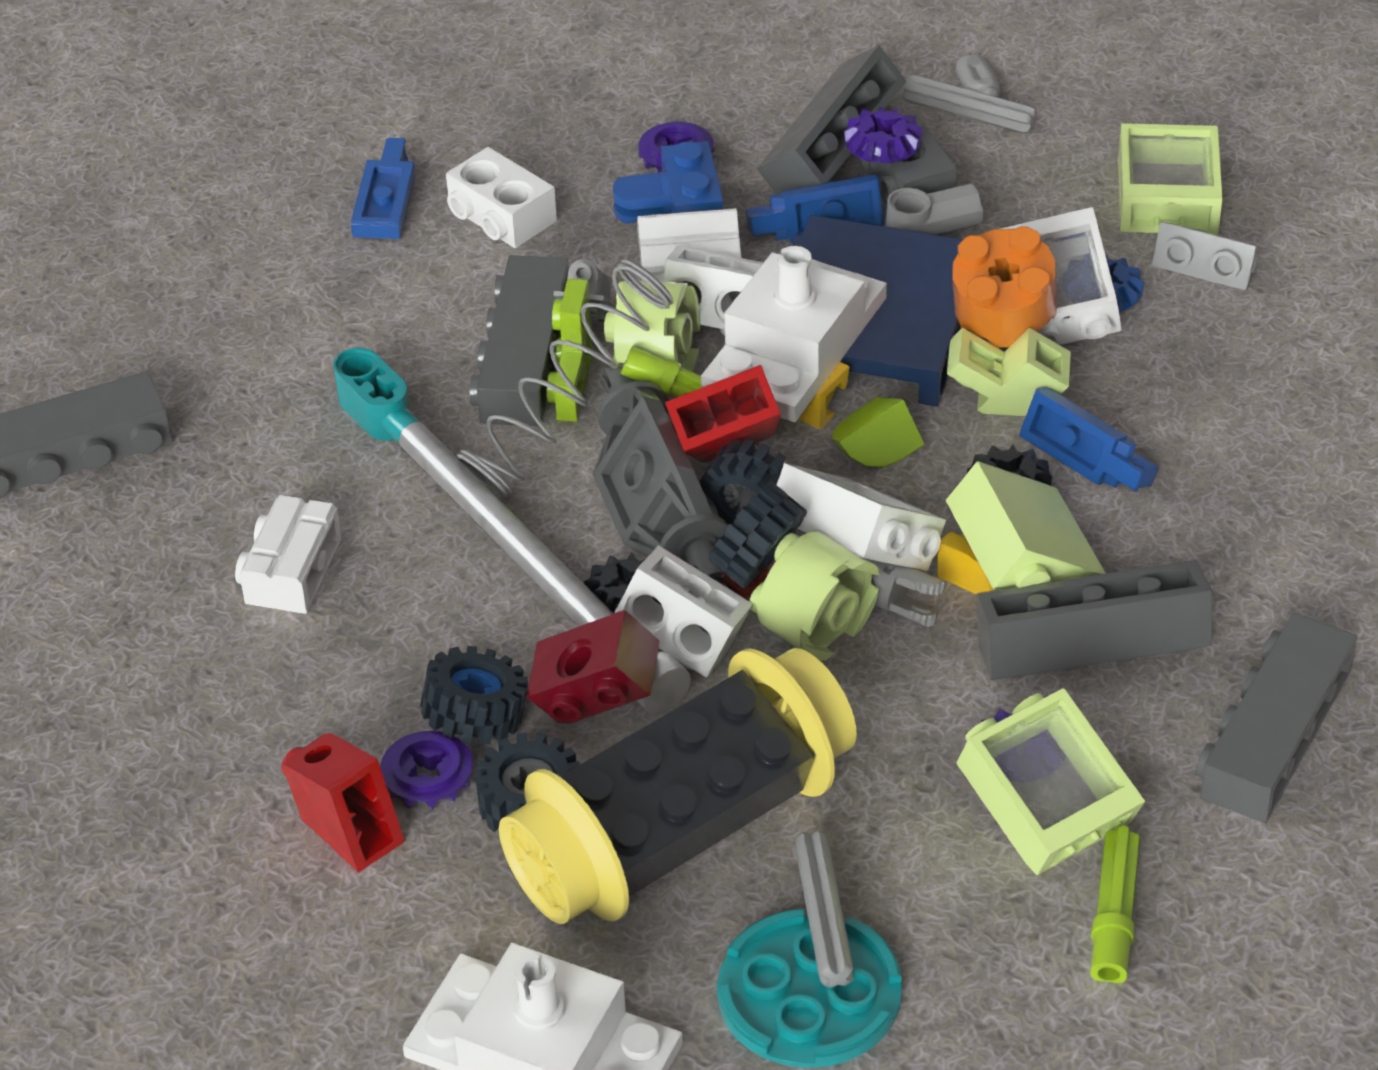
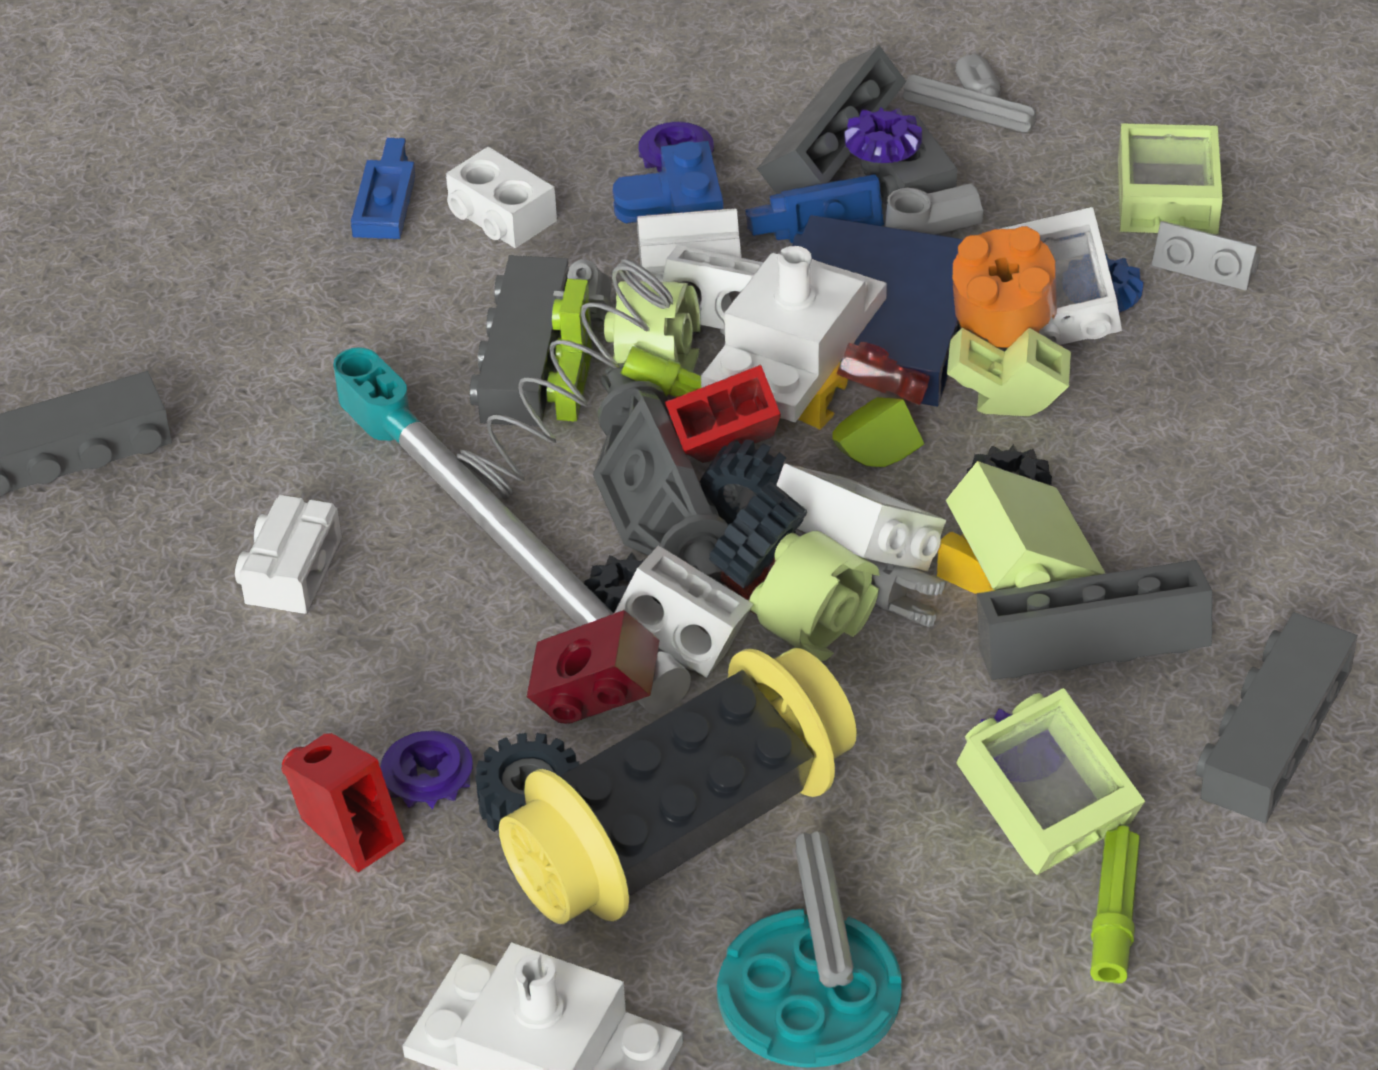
black bush [420,646,528,745] -> none
blue hinge [1019,386,1159,491] -> none
none -> clear red plate [836,342,931,405]

